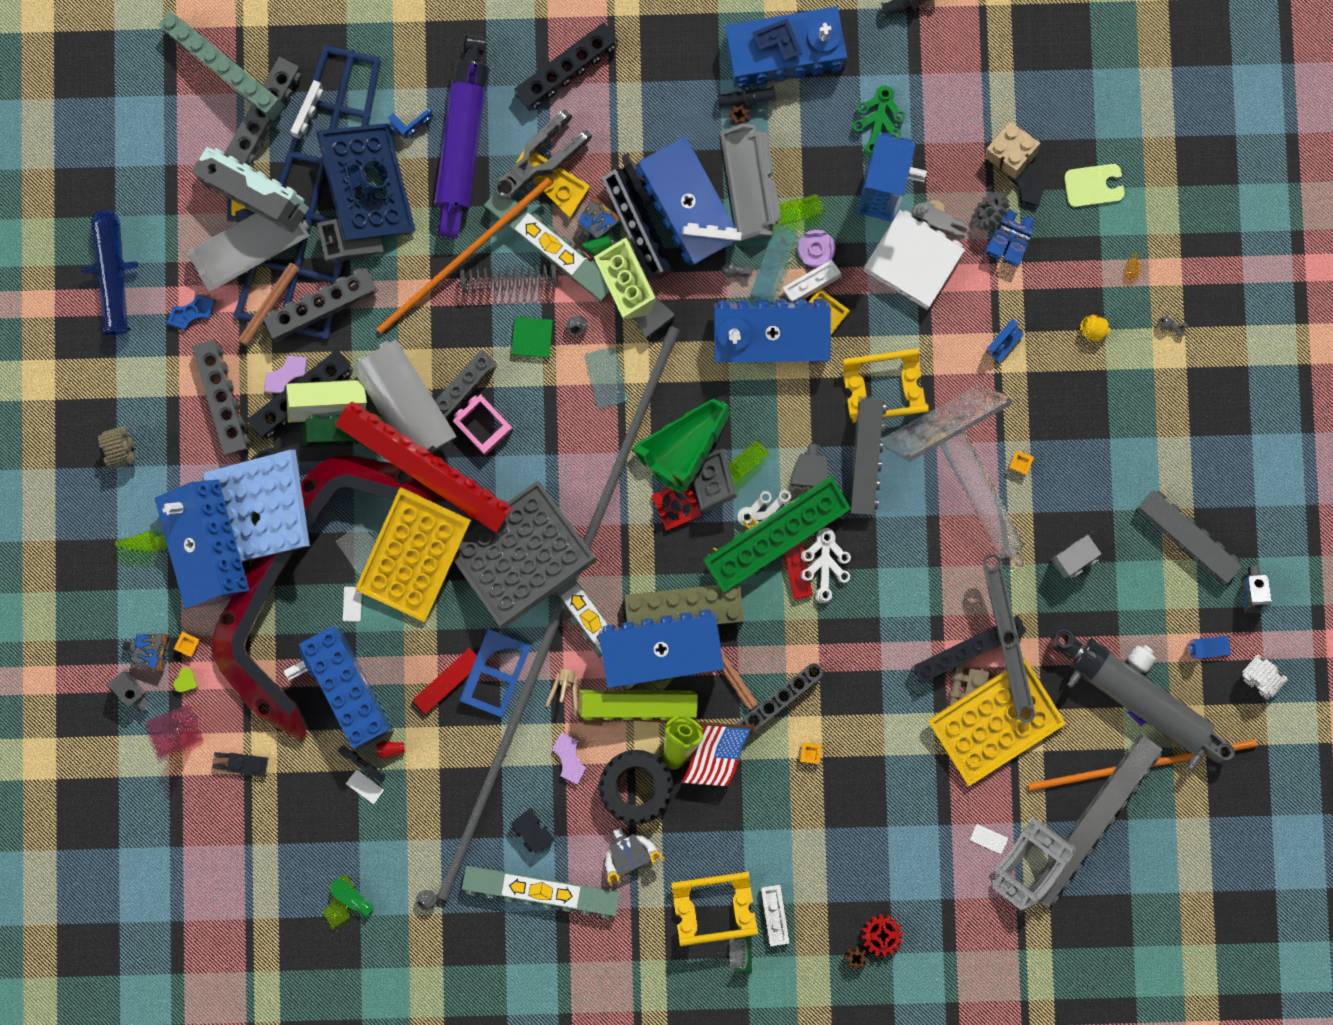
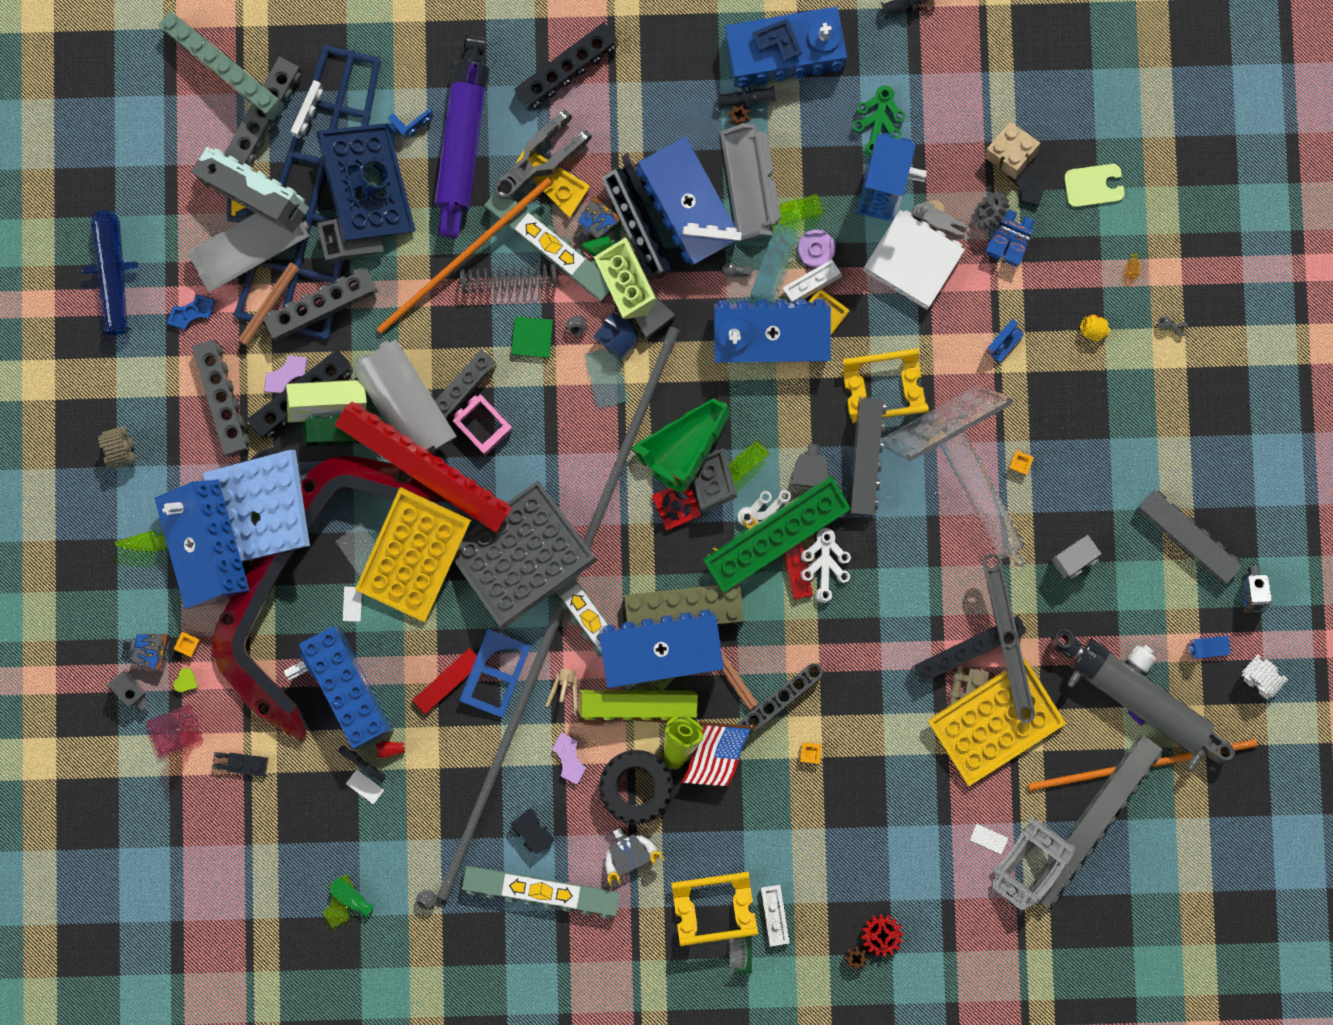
none -> dark blue brick [593,310,638,363]

